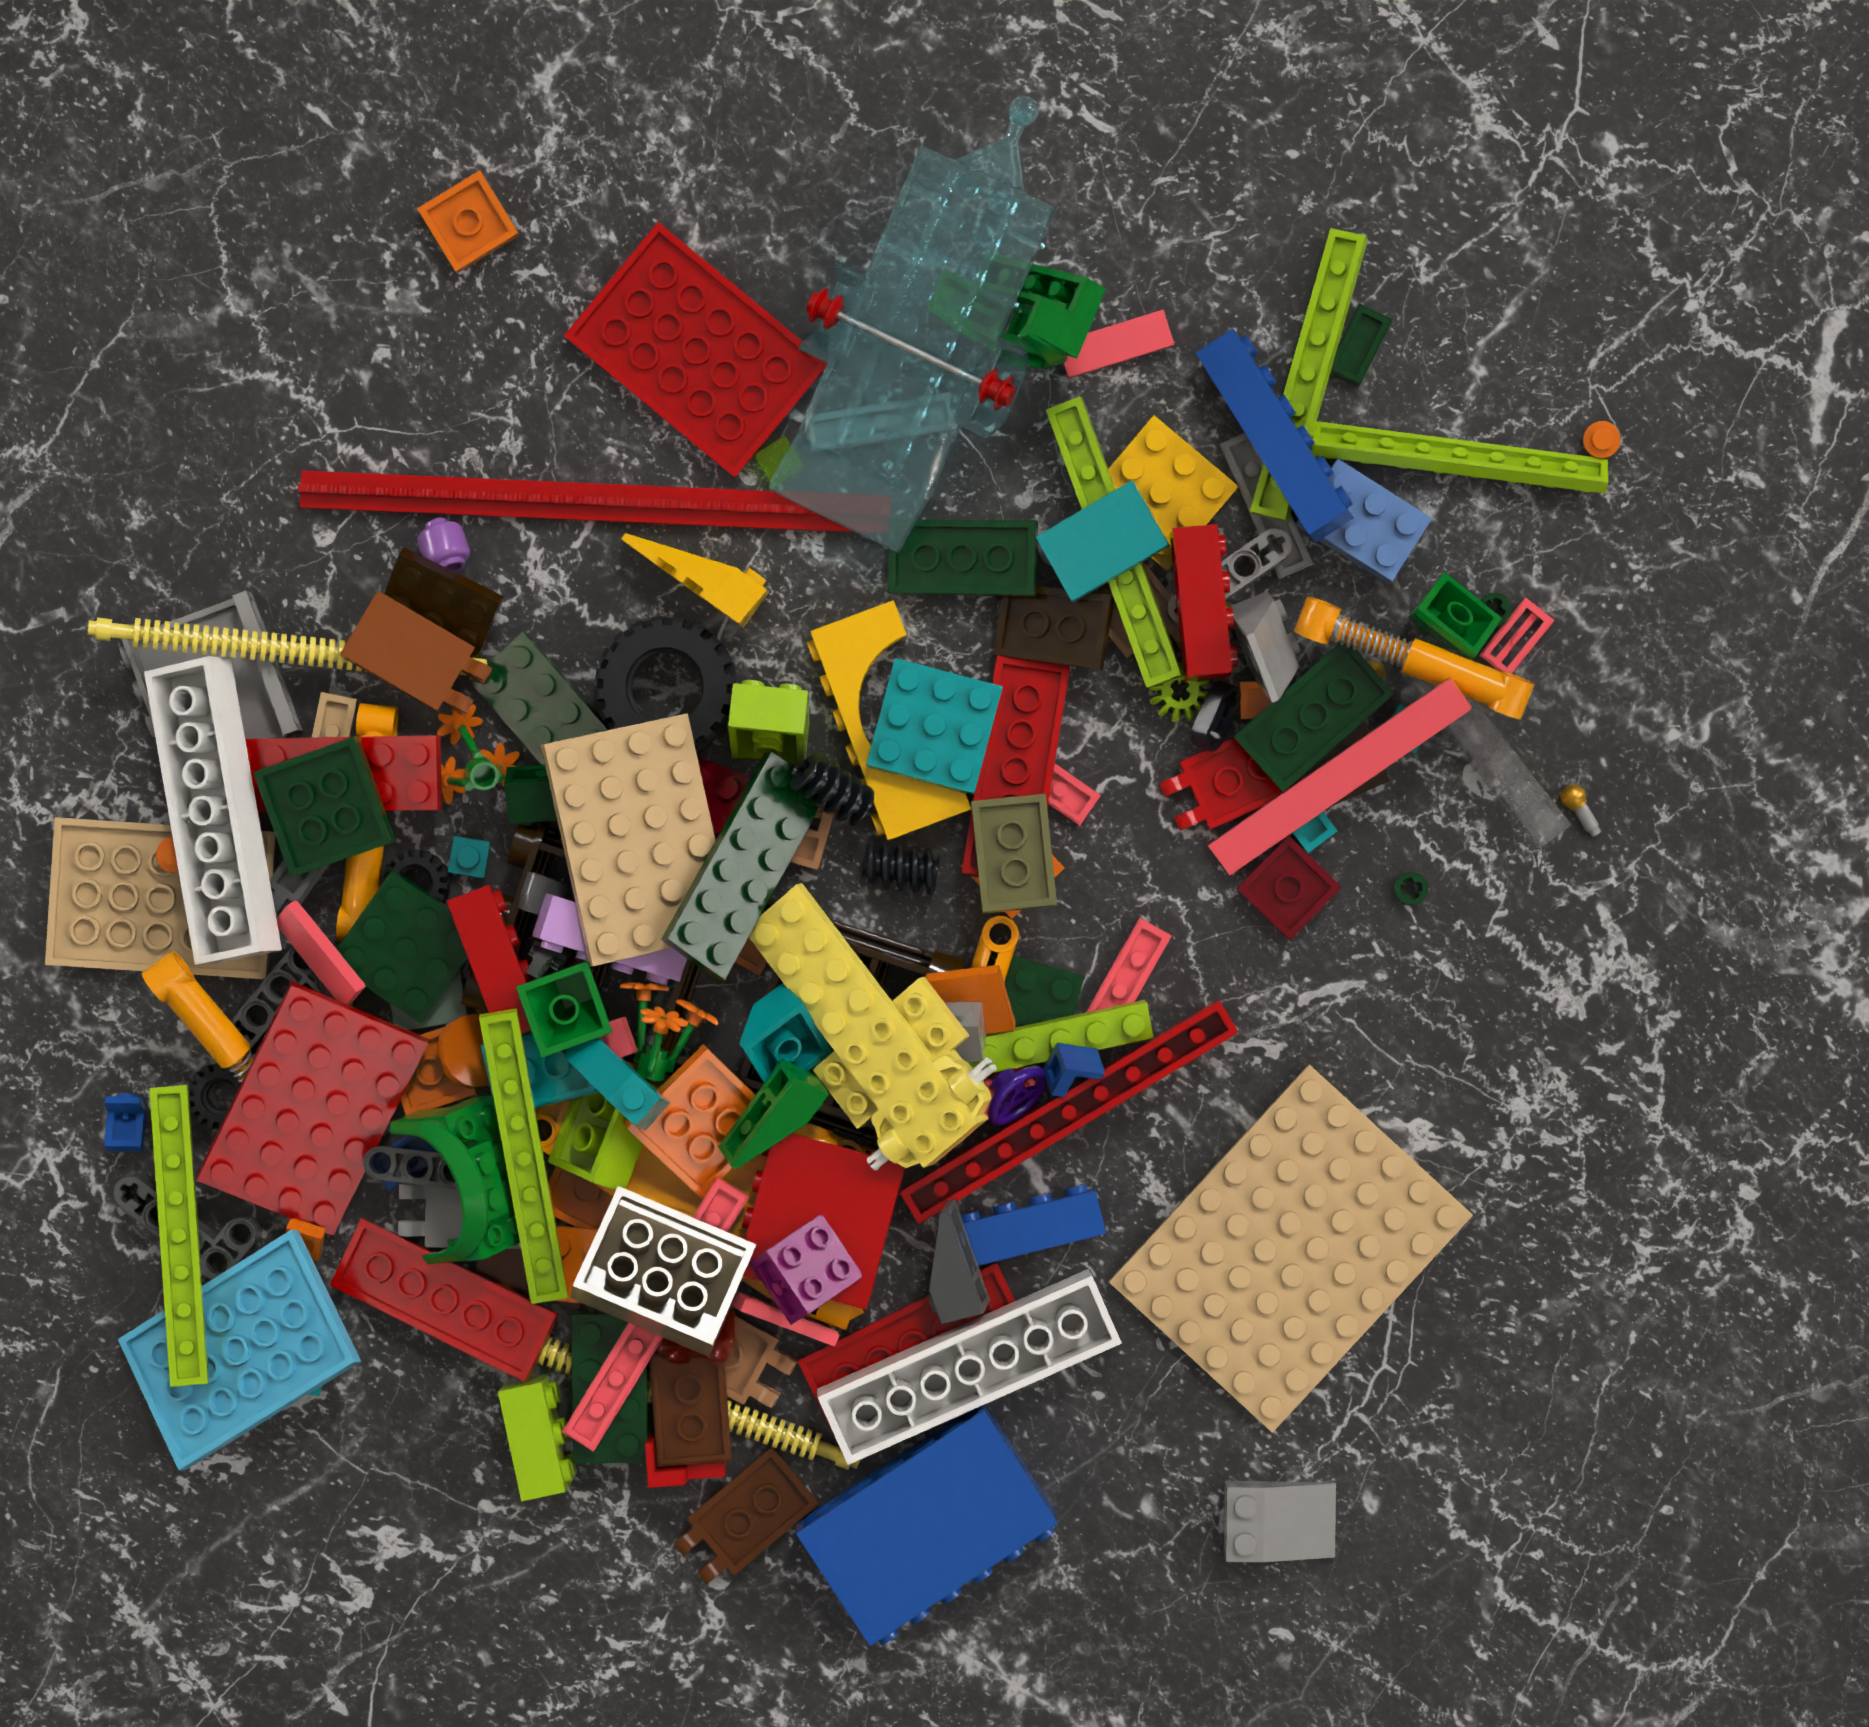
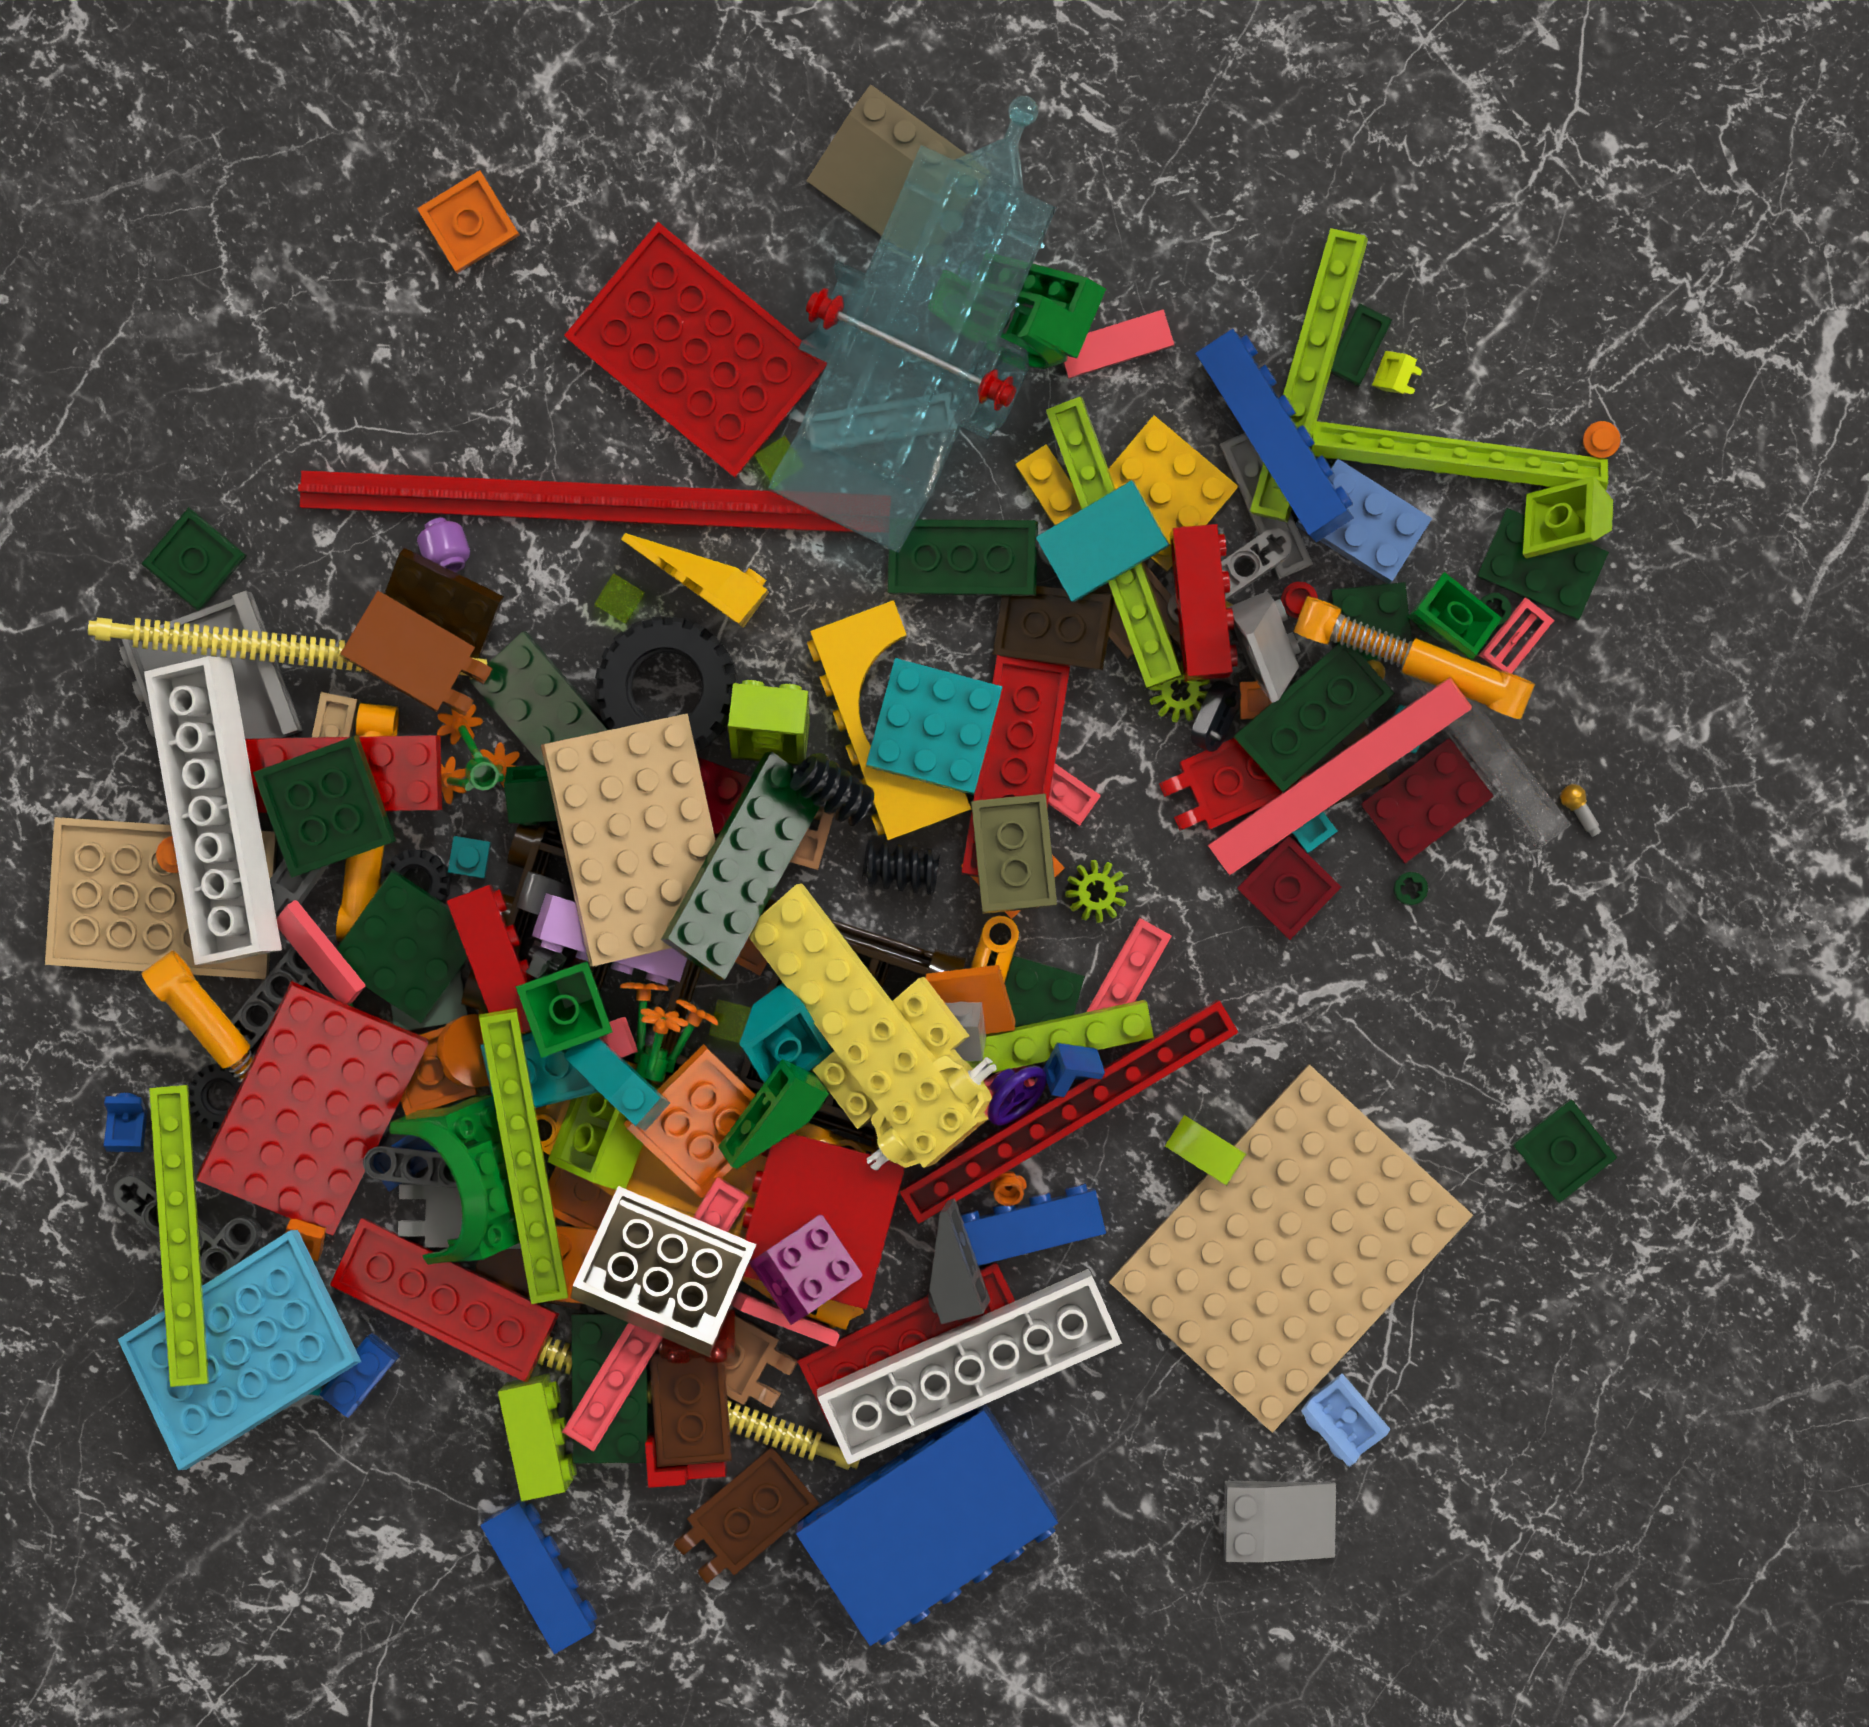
none -> dark green tile [141,507,247,611]
none -> blue brick [319,1333,400,1418]
none -> blue brick [480,1499,597,1654]
none -> clear neon green tile [594,573,646,624]
none -> clear neon green tile [709,999,752,1043]
none -> dark tan slope [806,84,991,268]
none -> orange plate [990,1171,1027,1206]
none -> yellow hinge [1015,444,1082,526]
none -> lime gear [1065,860,1128,923]
none -> lime slope [1165,1115,1247,1186]
none -> red plate [1281,582,1318,619]
none -> light blue bracket [1301,1373,1390,1467]
none -> dark green plate [1331,582,1412,661]
none -> dark red plate [1359,737,1494,863]
none -> neon yellow tile [1372,351,1422,394]
none -> dark green plate [1476,508,1609,621]
none -> dark green plate [1512,1099,1617,1203]
none -> lime slope [1523,476,1613,558]

